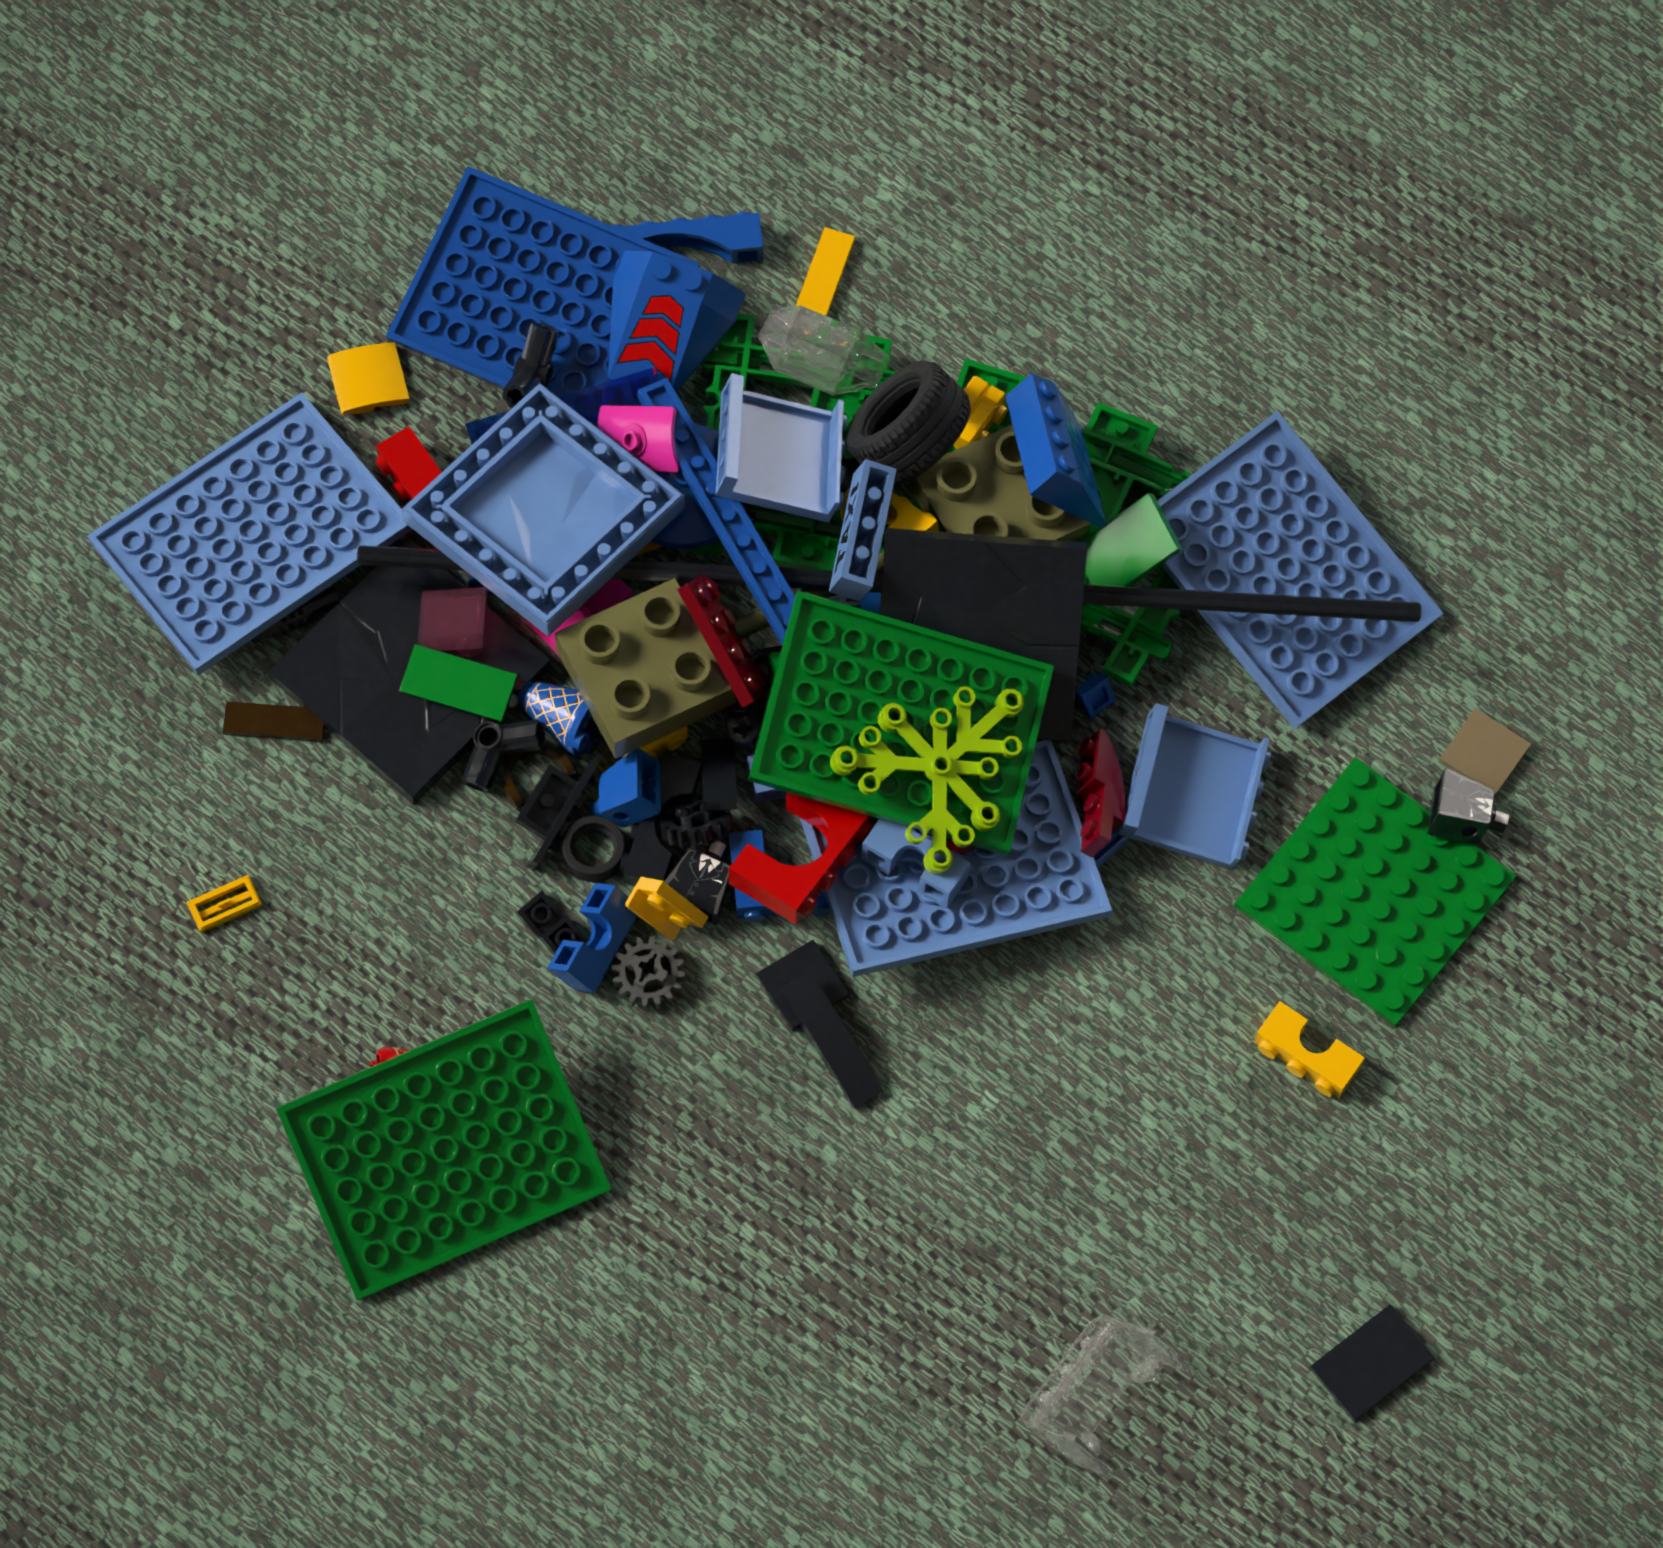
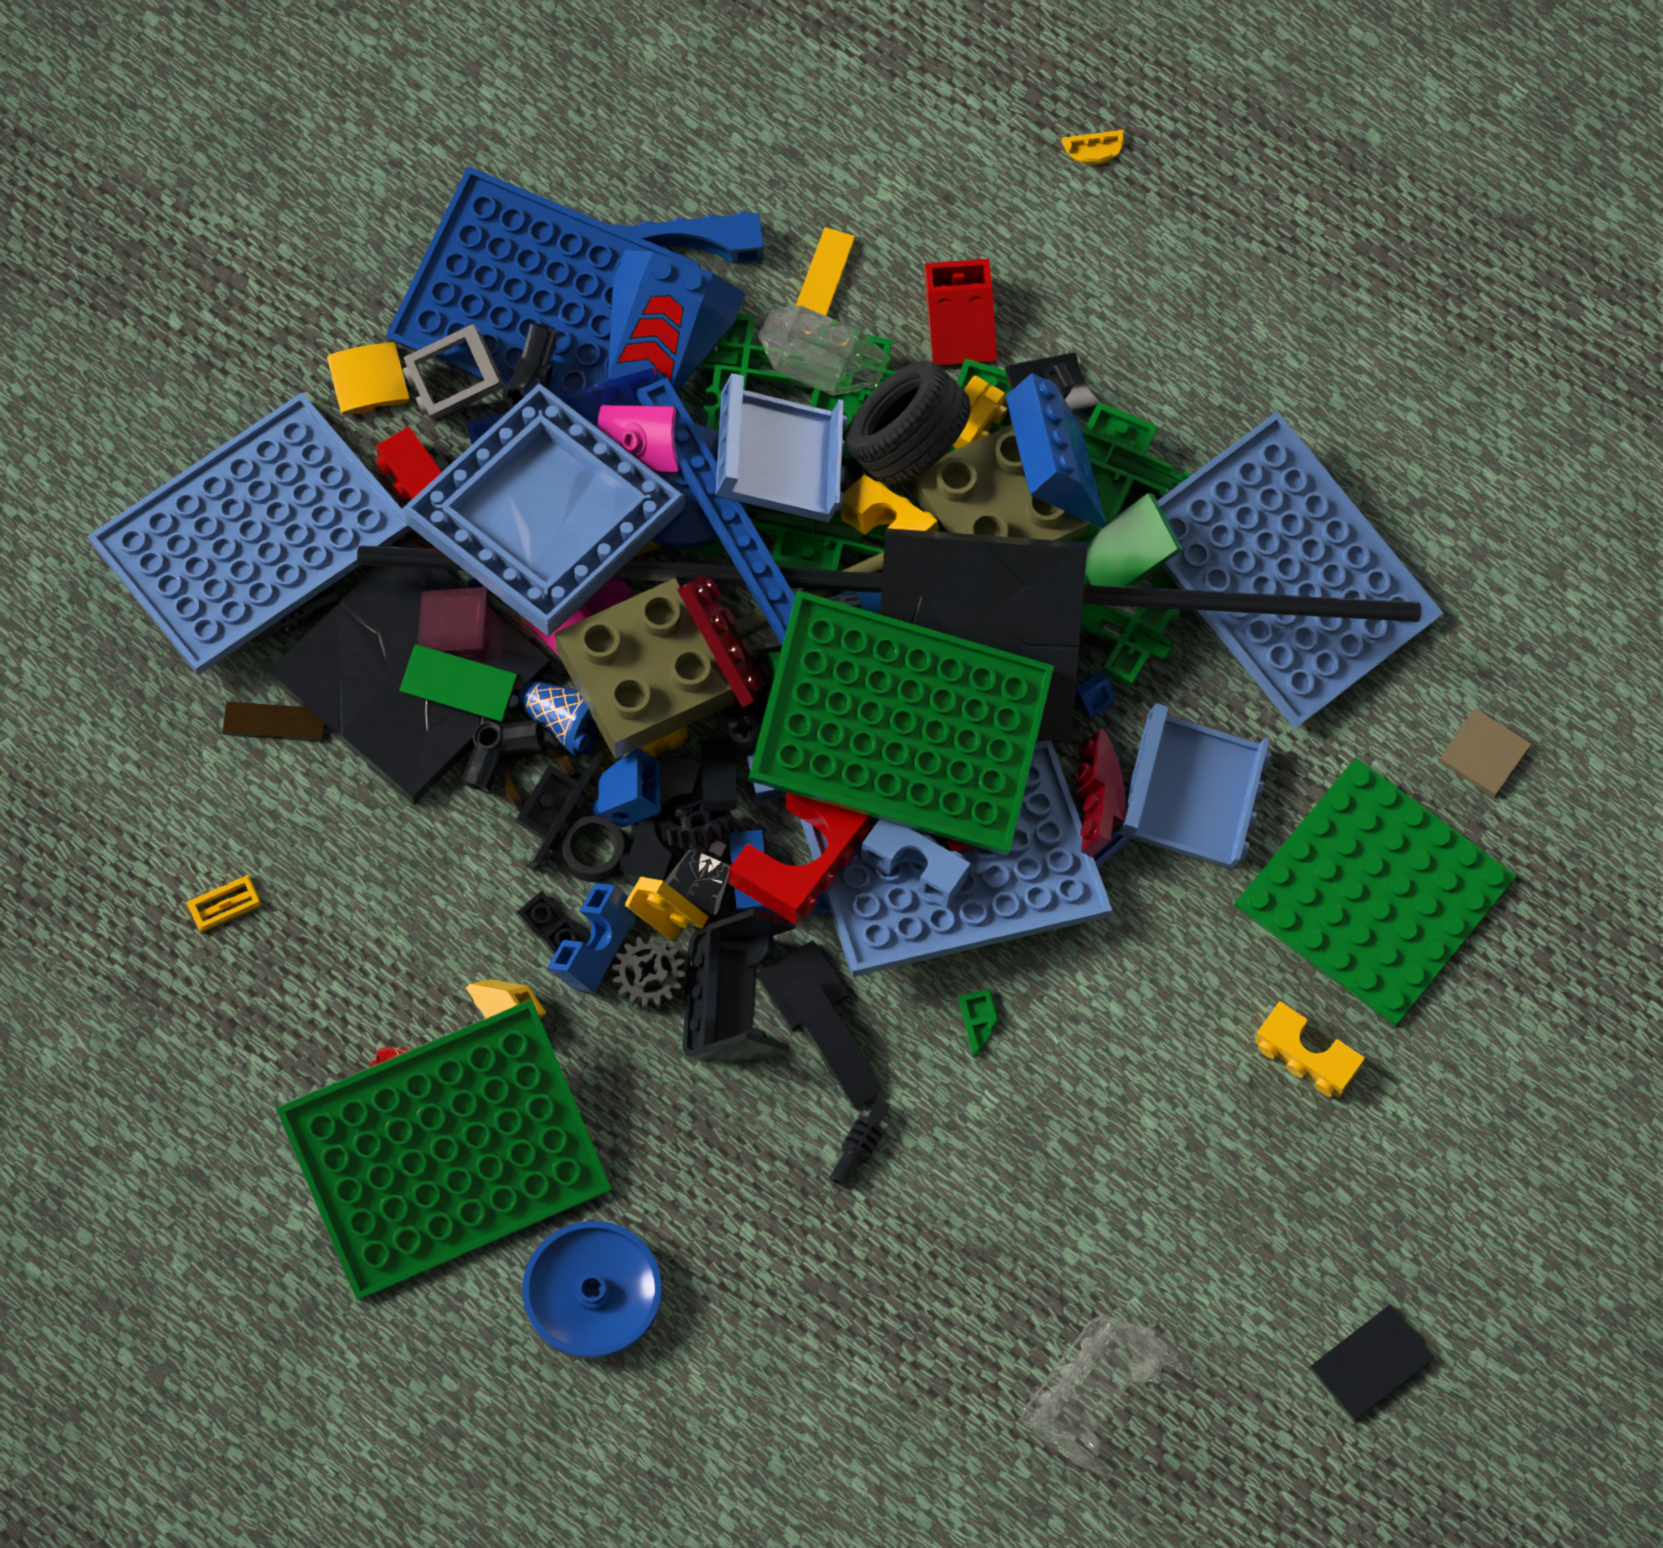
medium blue brick [829,459,896,602] -> none
lime plant [830,687,1024,875] -> none
black torso [1427,768,1509,844] -> none
none -> light grey window [403,324,505,420]
none -> yellow slope [466,979,546,1019]
none -> blue dish [522,1221,662,1359]
none -> black windscreen [682,909,796,1062]
none -> black hinge [829,1098,891,1188]
none -> red slope [924,259,997,367]
none -> green tile [957,989,999,1057]
none -> black shield [1005,352,1099,413]
none -> yellow tile [1062,130,1124,165]

